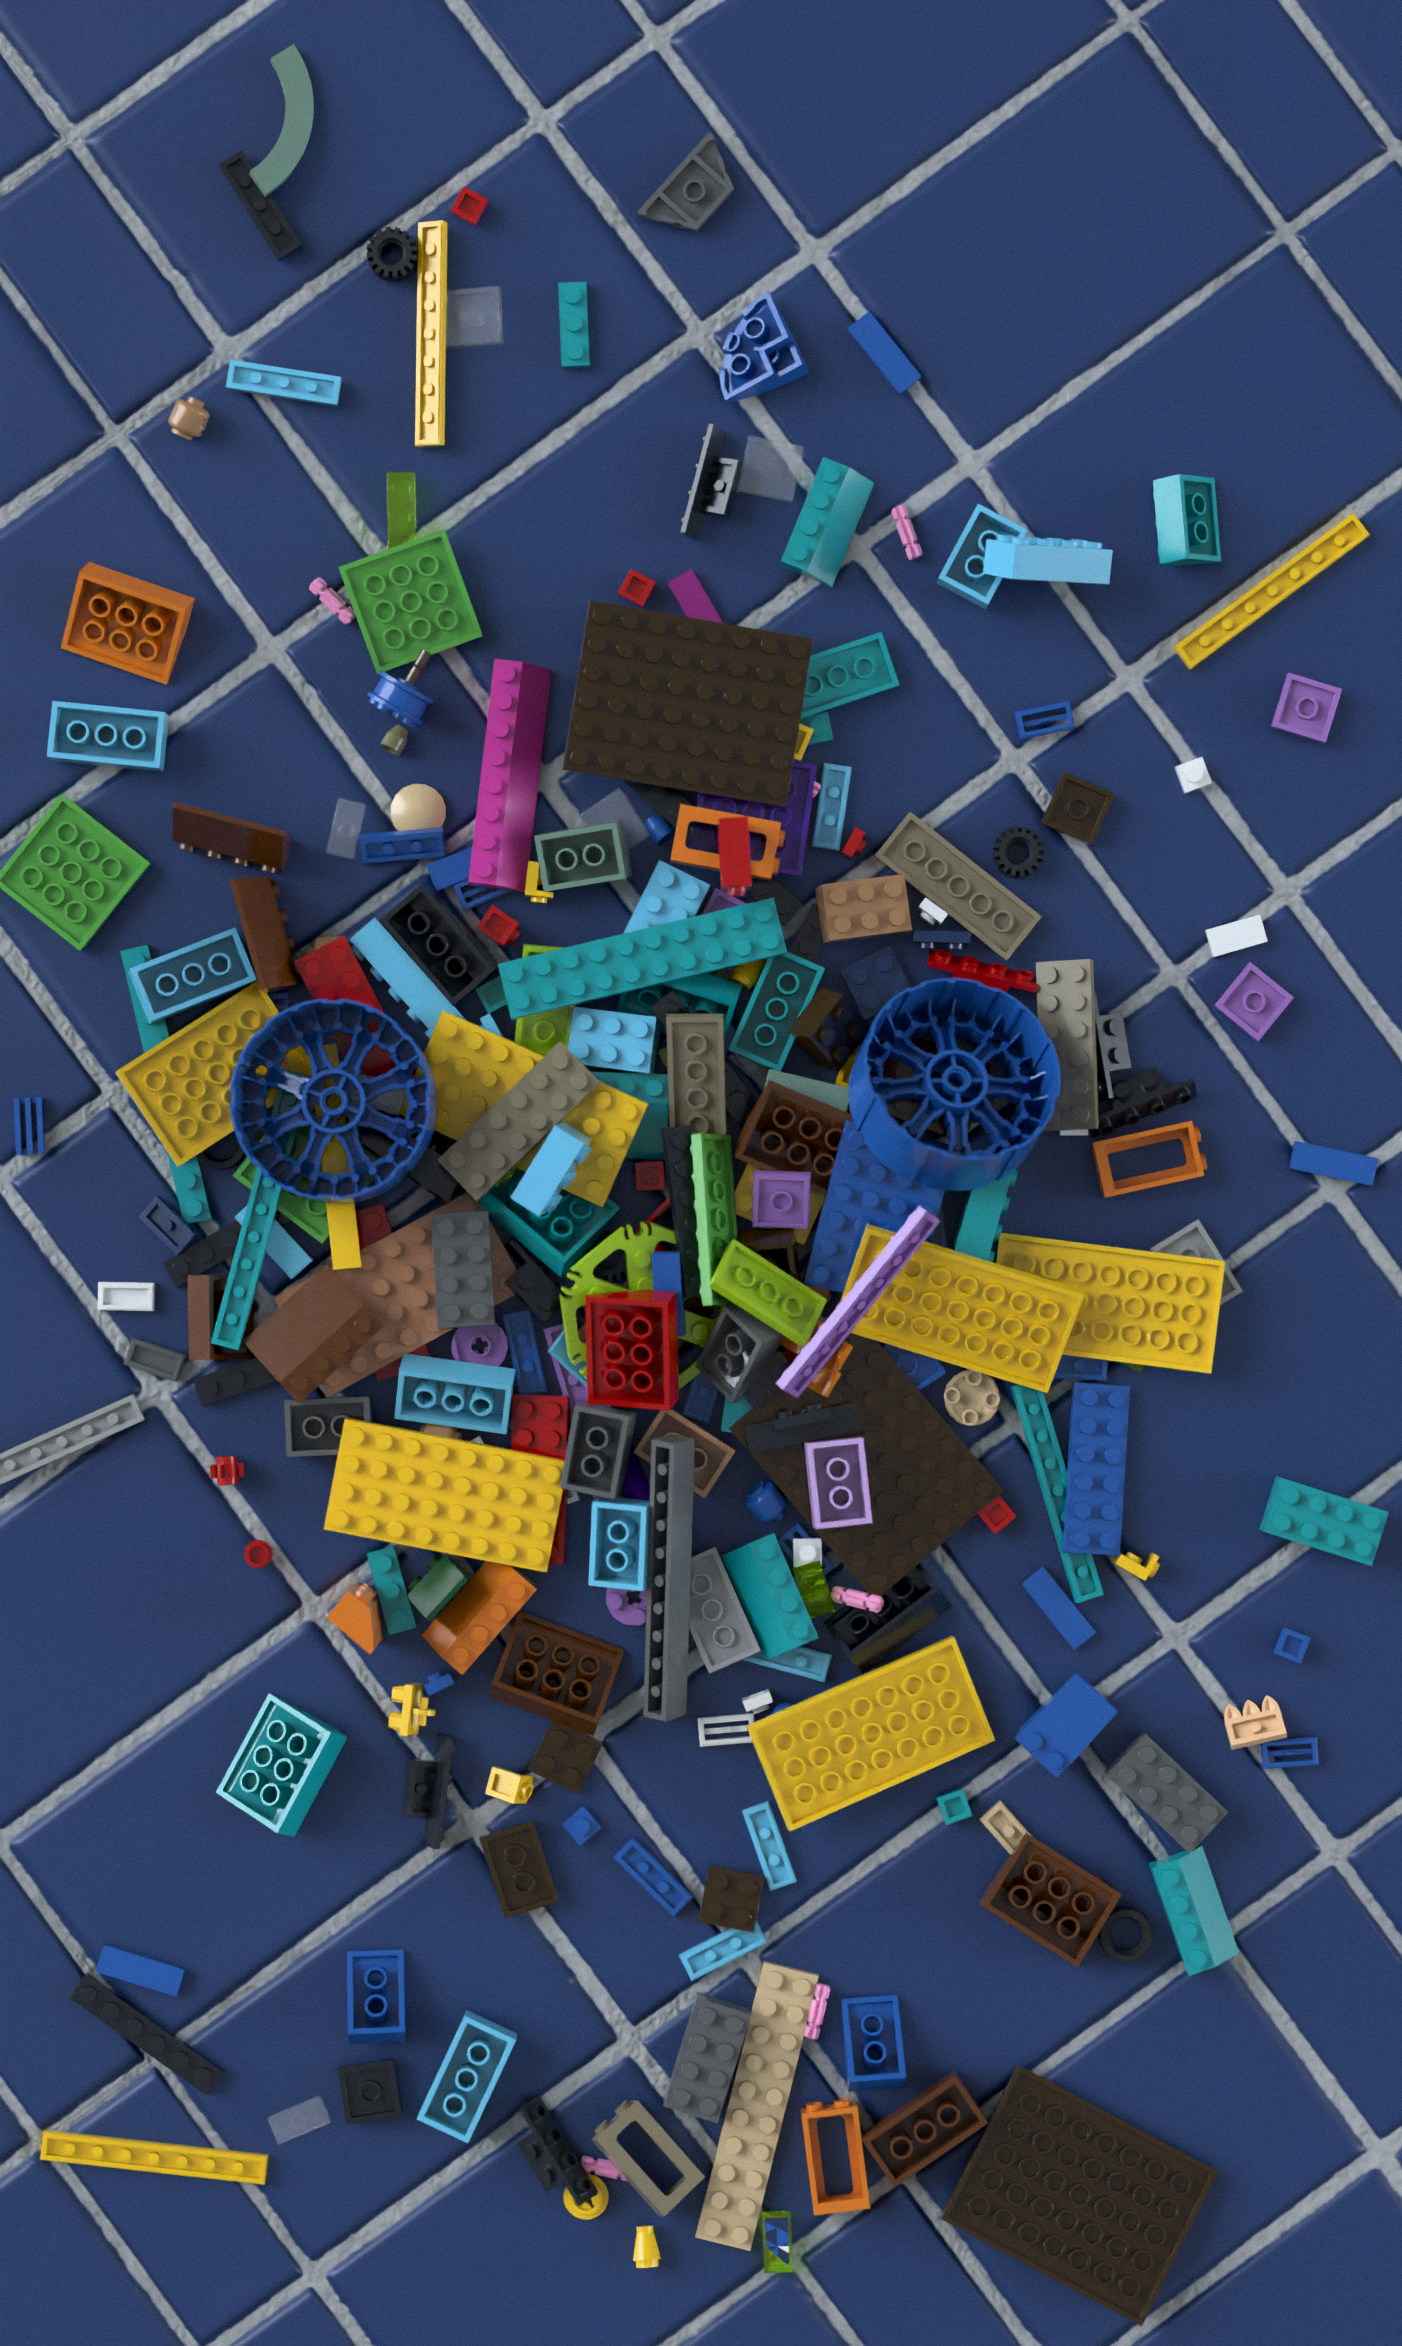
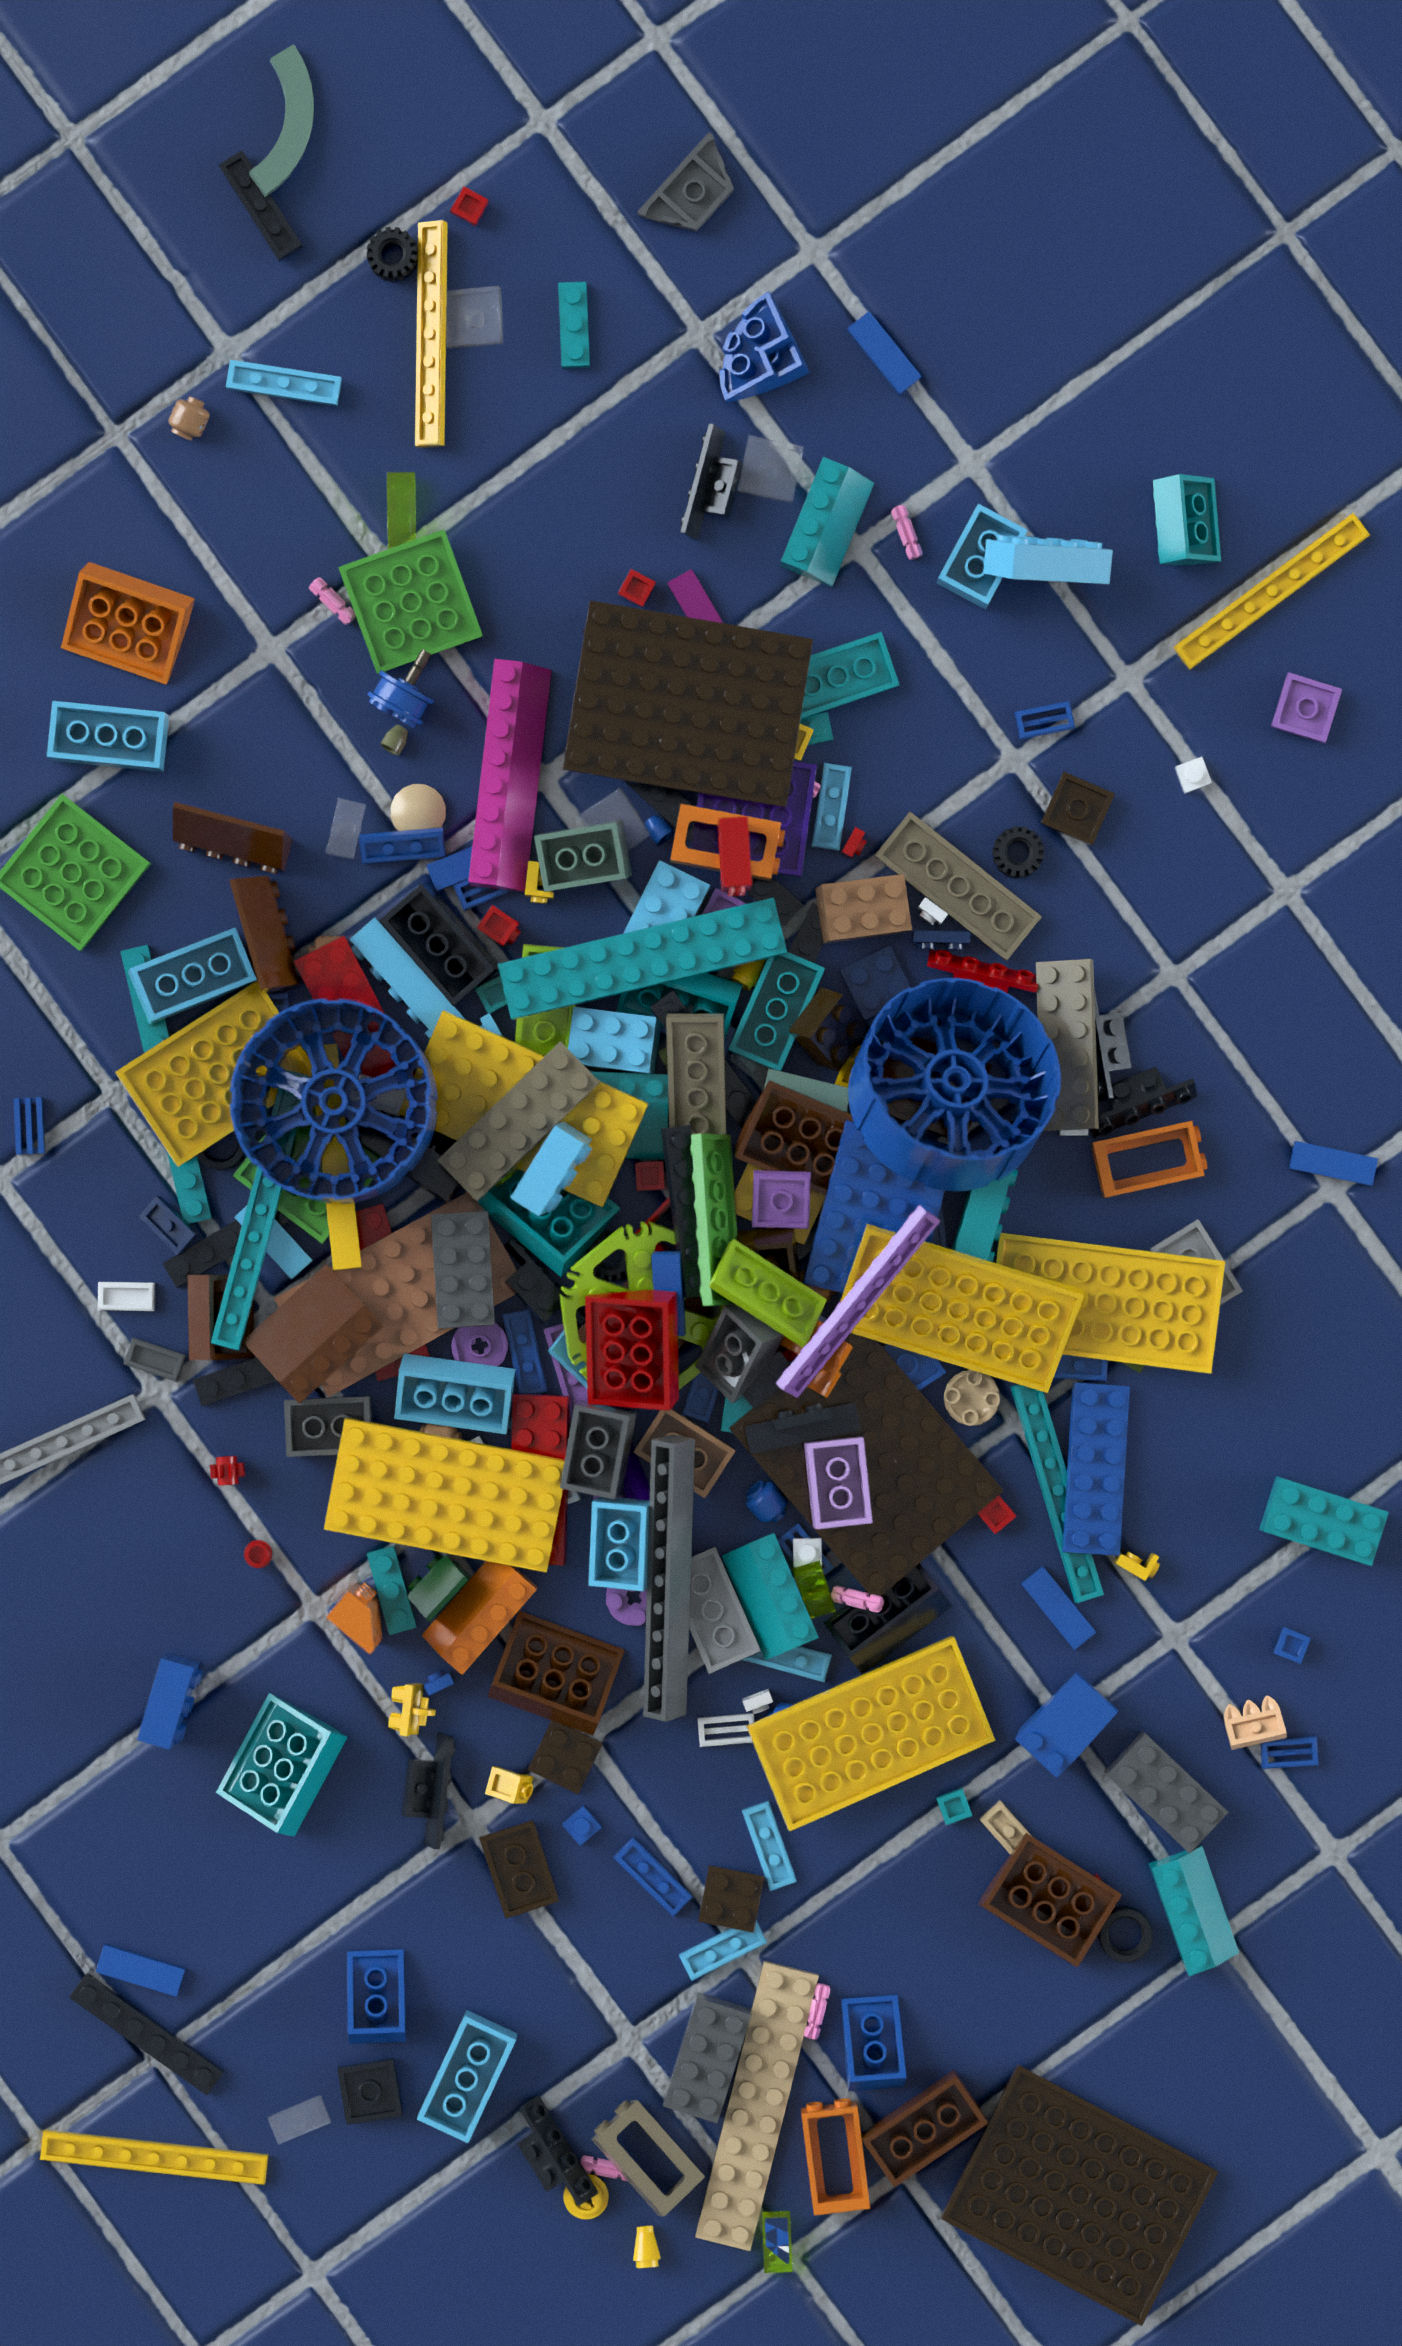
white tile [1205,915,1268,957] -> none
medium lavender plate [1214,962,1294,1041] -> none
none -> blue brick [137,1653,203,1750]

